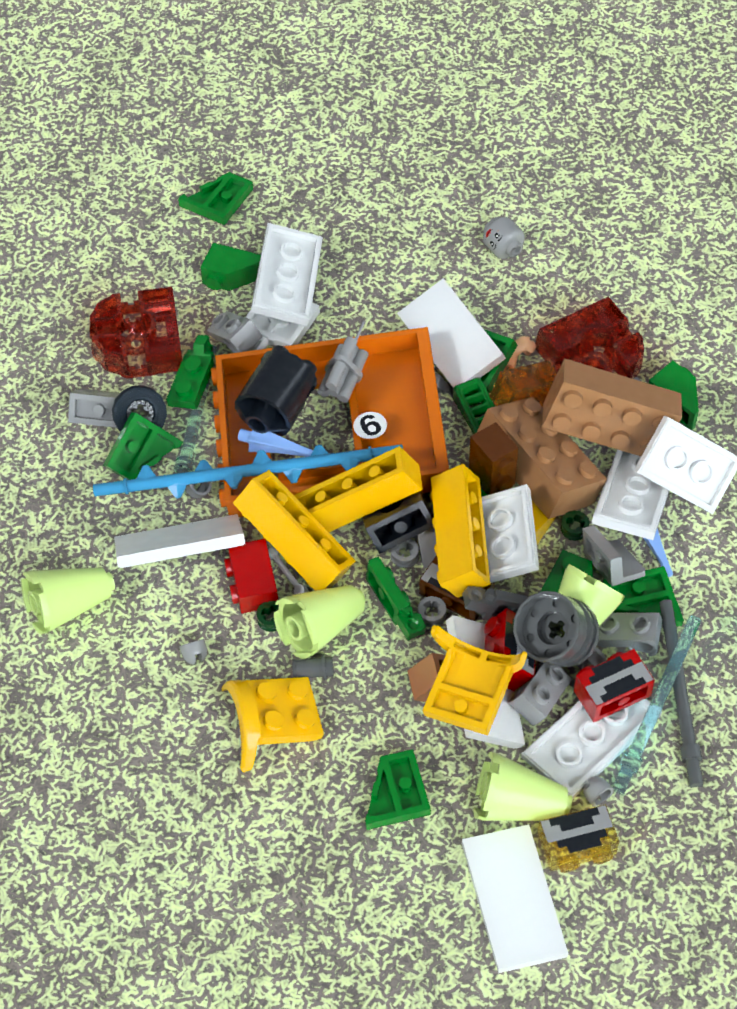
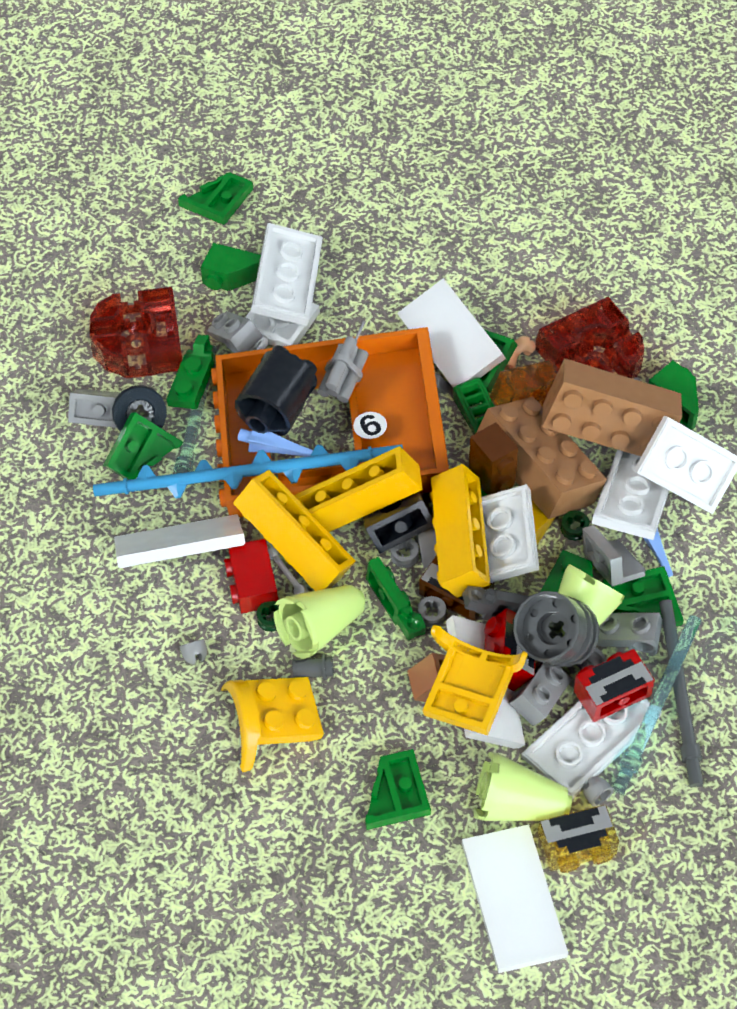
yellowish green cone [21,567,115,635] -> none
light grey hinge [185,482,212,499] -> none
light grey head [483,217,525,259] -> none

